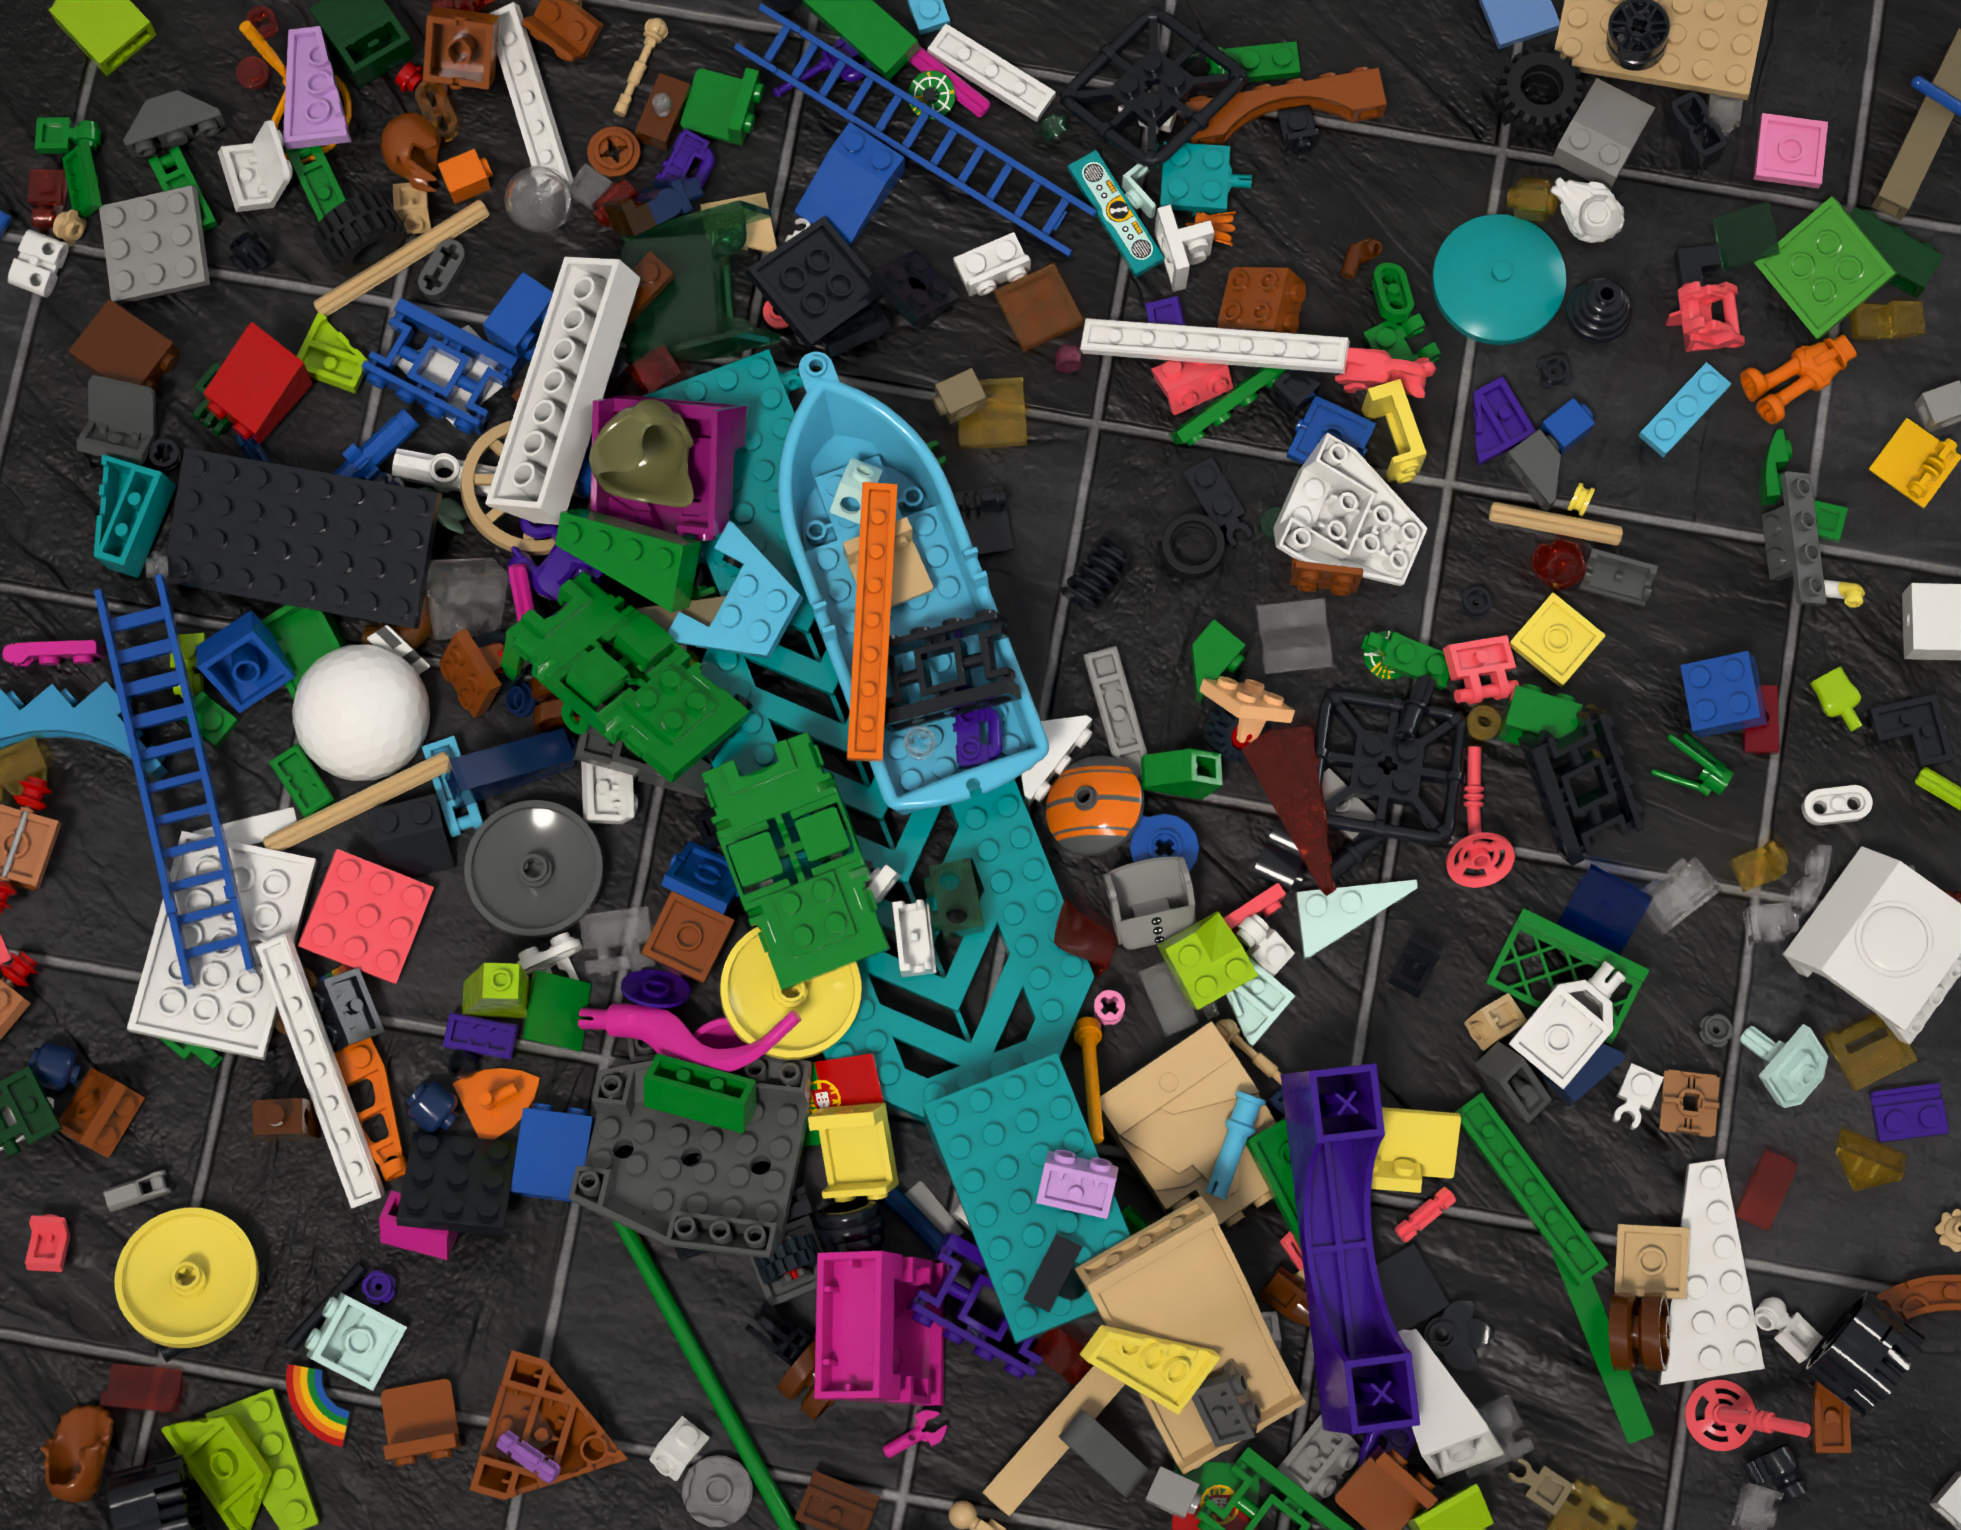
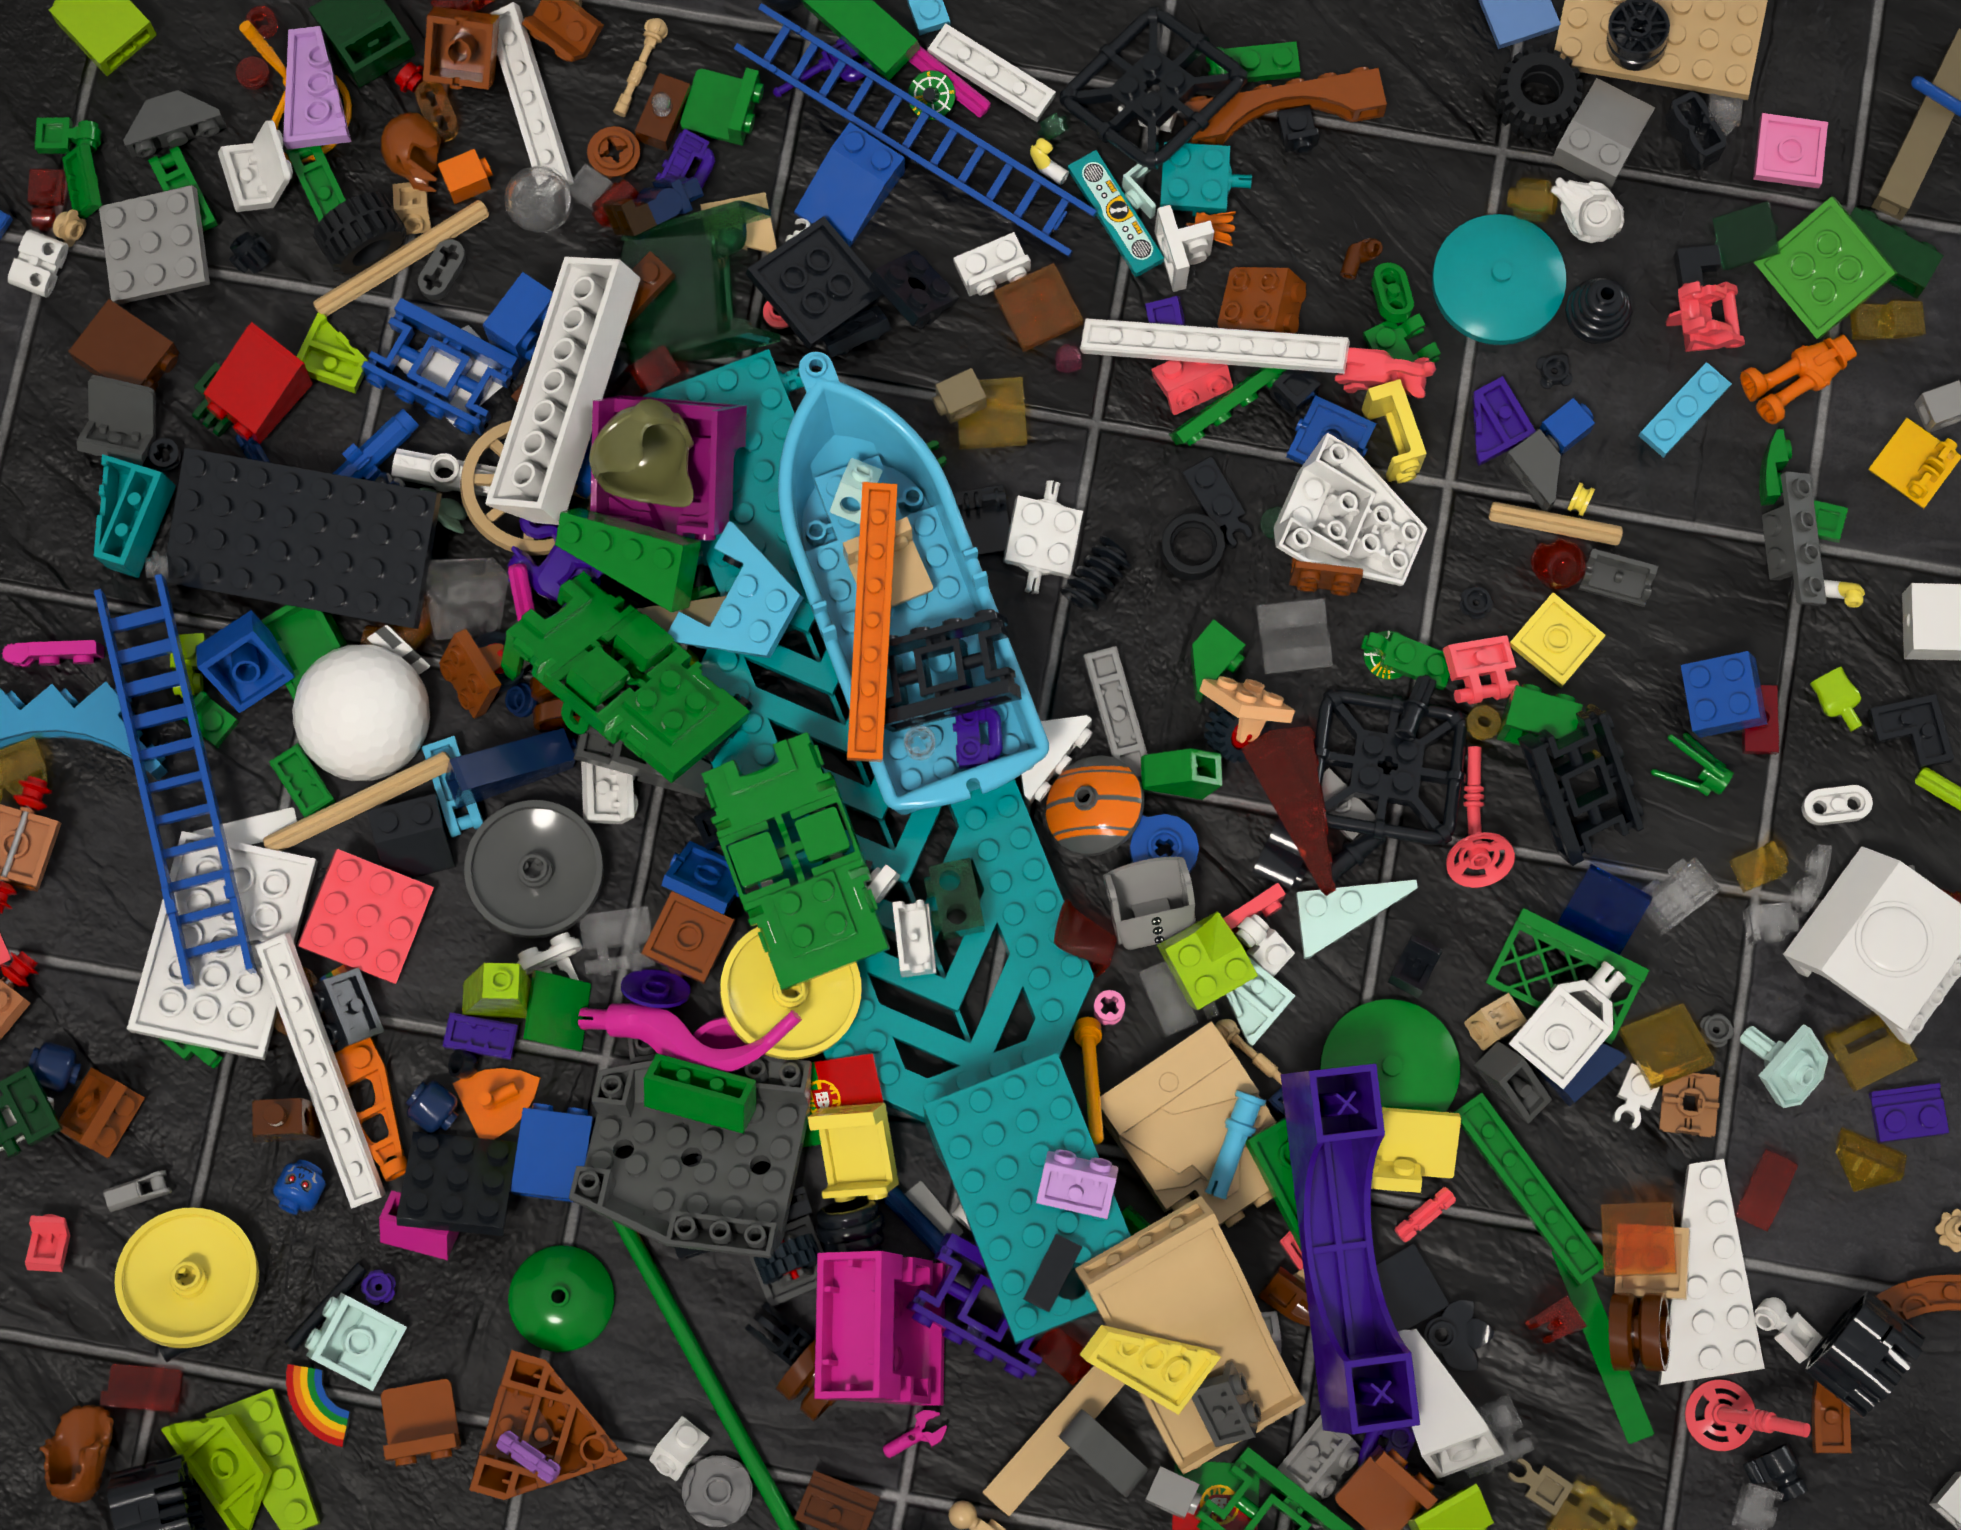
none -> blue head [273,1160,326,1215]
none -> green dish [508,1246,615,1352]
none -> white plate [1003,480,1083,594]
none -> arm [1030,138,1069,186]
none -> green dish [1320,999,1460,1112]
none -> clear red hinge [1525,1296,1587,1344]
none -> clear orange plate [1601,1202,1677,1277]
none -> clear yellow plate [1619,1003,1715,1090]

